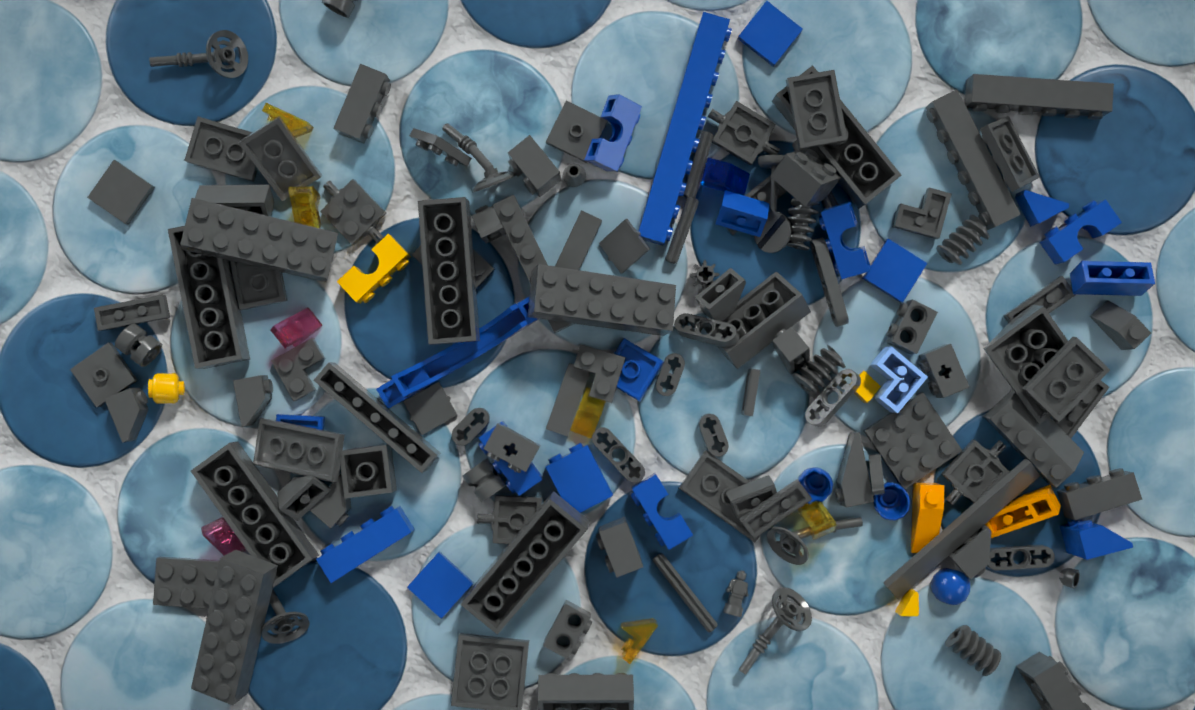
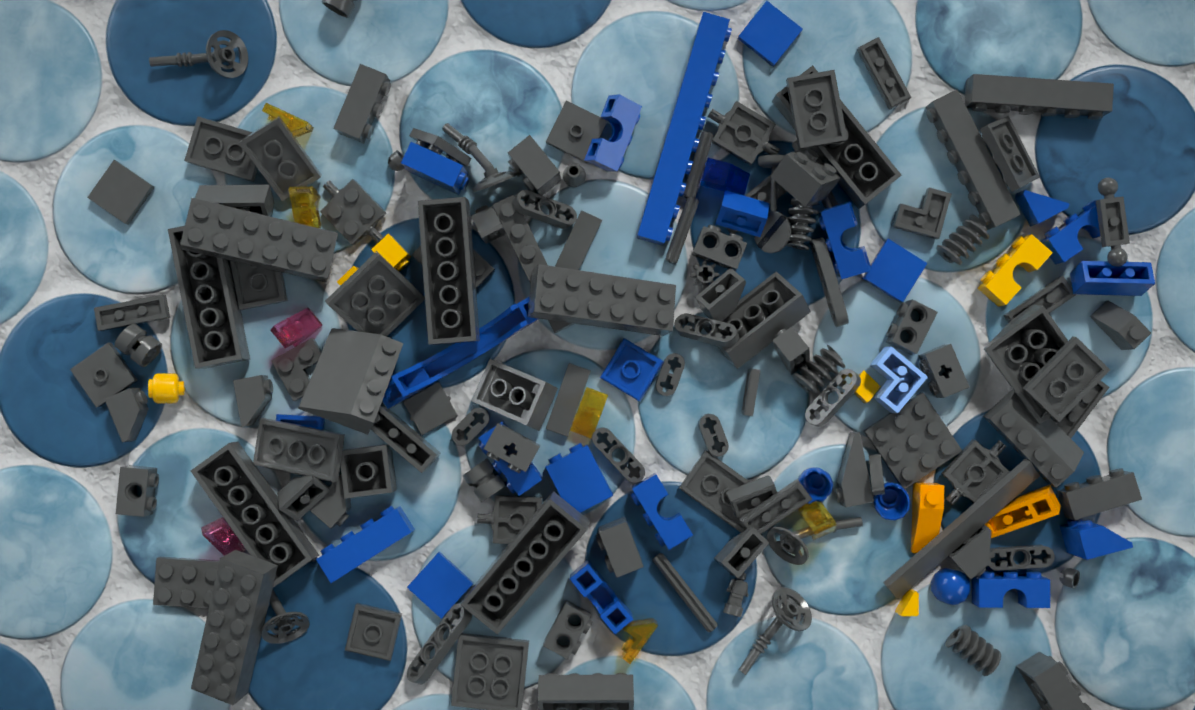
dark grey plate [573,344,626,403] -> none
dark grey piece [599,219,650,274] -> none
none -> dark grey brick [115,465,159,517]
none -> dark grey slope [298,328,404,435]
none -> dark grey plate [325,251,425,337]
none -> dark grey tile [345,603,403,661]
none -> dark grey hinge [388,150,405,171]
none -> blue brick [401,142,469,195]
none -> dark grey beam [407,604,472,685]
none -> dark grey slope [471,359,558,431]
none -> dark grey beam [512,190,577,229]
none -> blue arch [569,560,633,634]
none -> dark grey brick [691,225,747,271]
none -> dark grey slope [714,526,769,578]
none -> dark grey tile [857,37,912,110]
none -> blue arch [971,571,1050,608]
none -> yellow arch [977,234,1053,307]
none -> dark grey plate [1096,177,1130,267]

